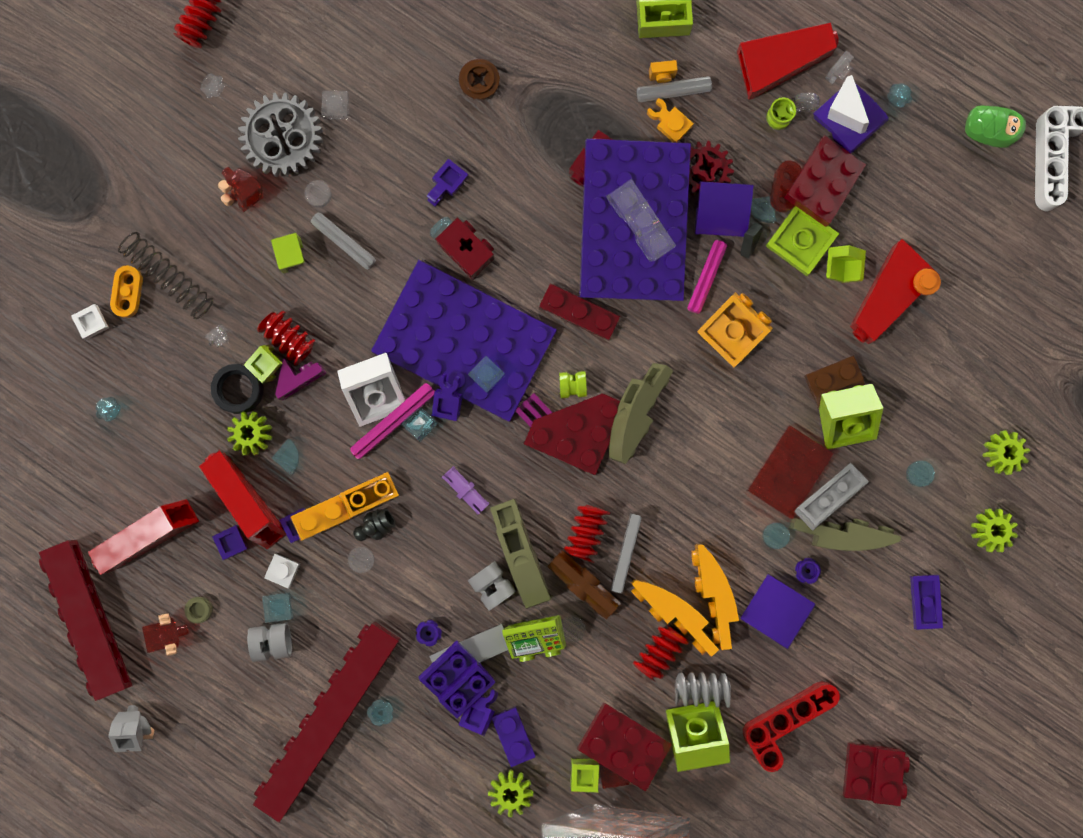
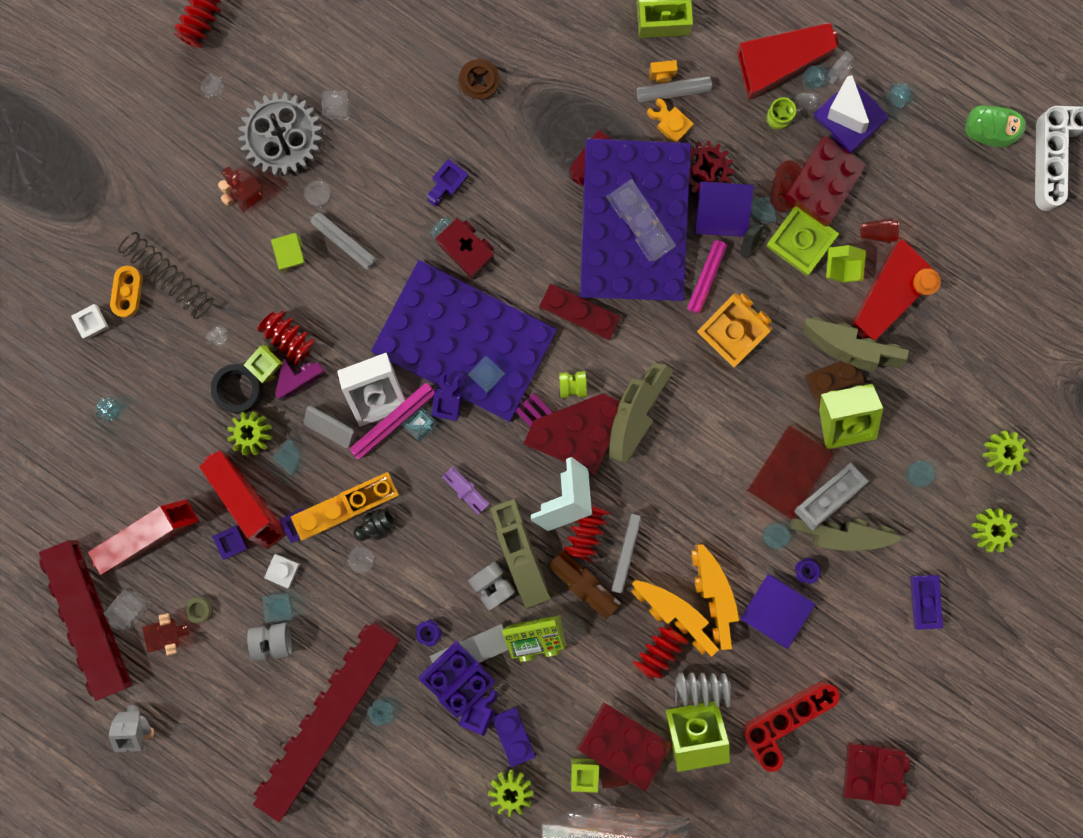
none -> clear brick [103,587,151,631]
none -> light grey slope [304,406,357,448]
none -> light aqua panel [531,457,592,531]
none -> clear light blue plate [802,66,827,89]
none -> olive slope [802,317,909,373]
none -> clear red cone [860,218,899,244]

